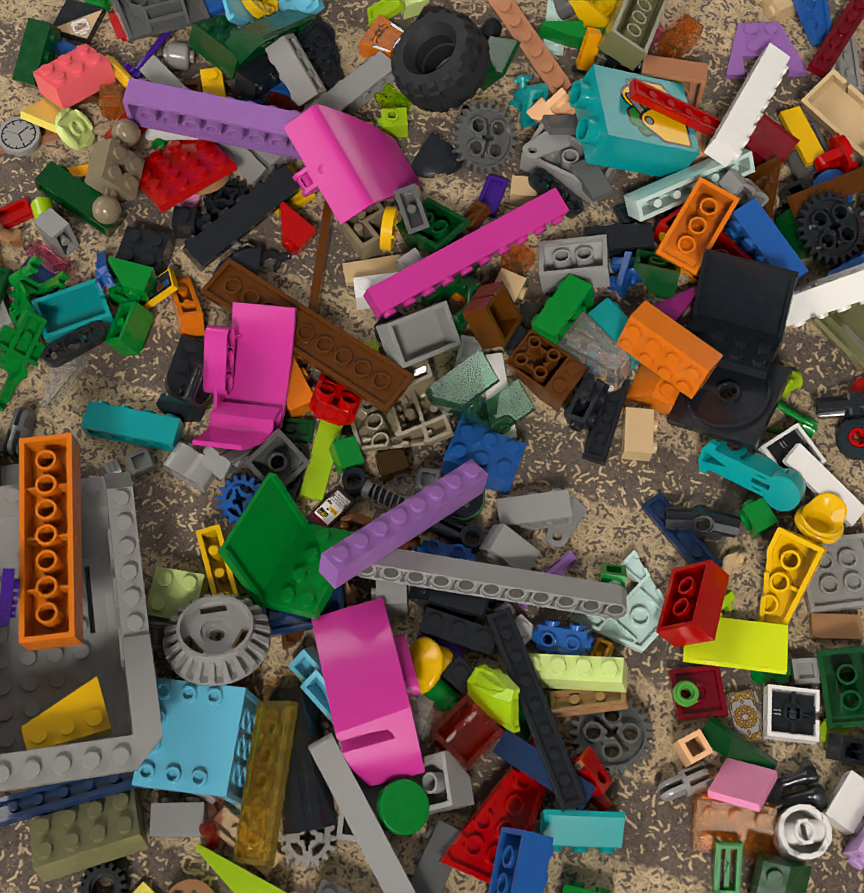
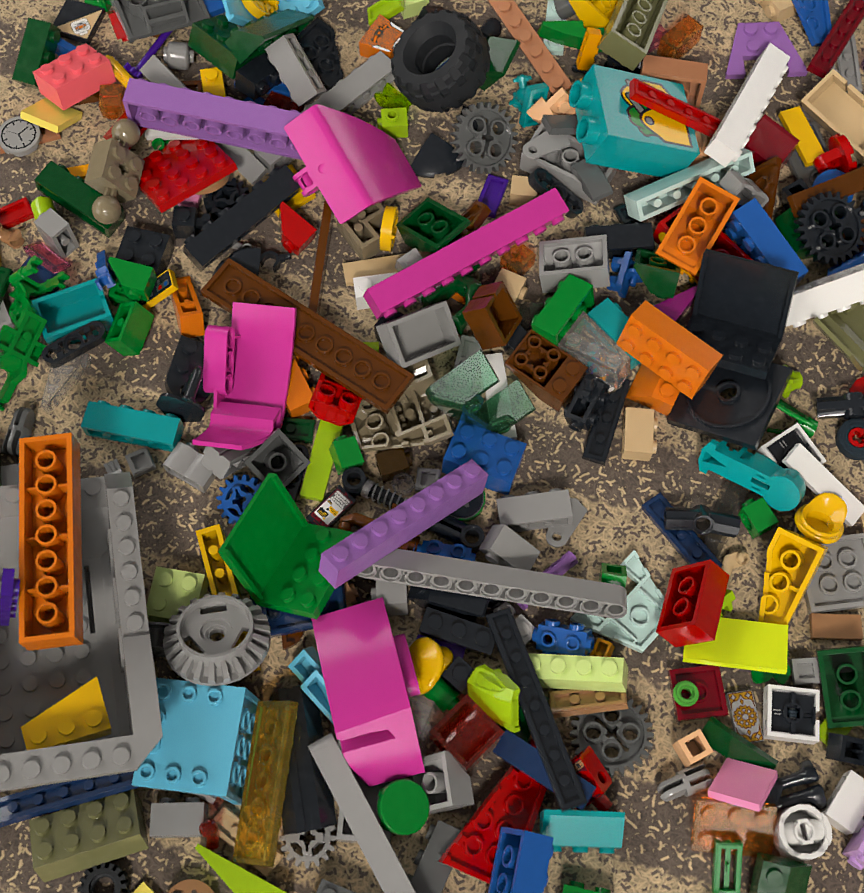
yellowish green tile [55,108,95,150] -> none
dark grey slope [394,183,430,235] -> none

